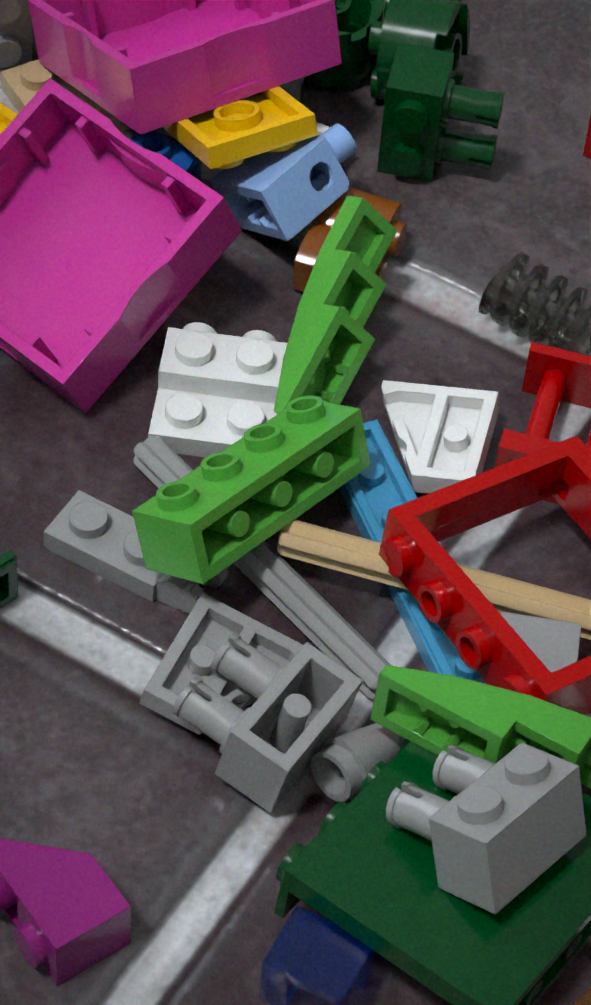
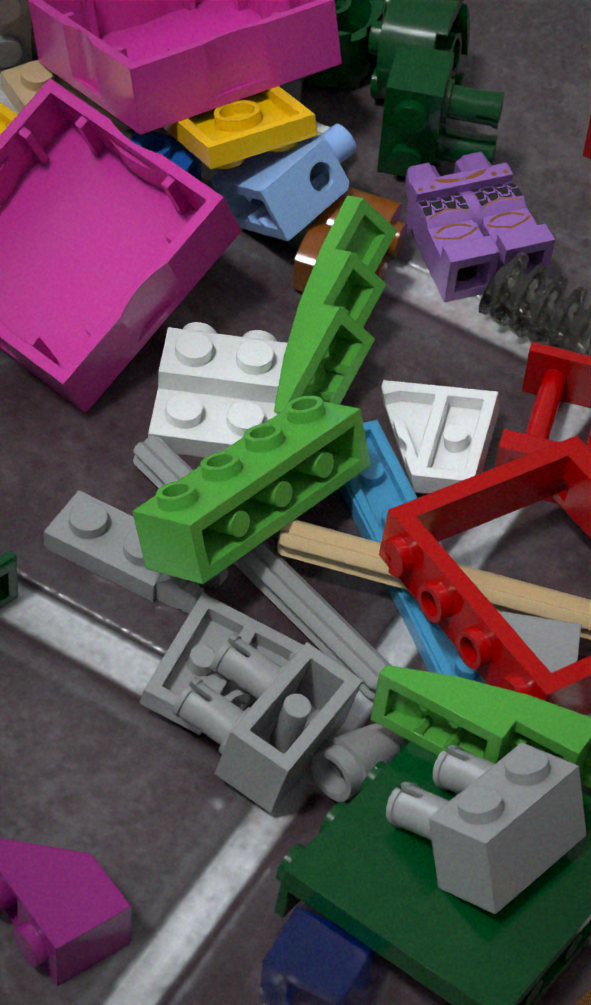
none -> medium lavender hips [405,152,555,303]

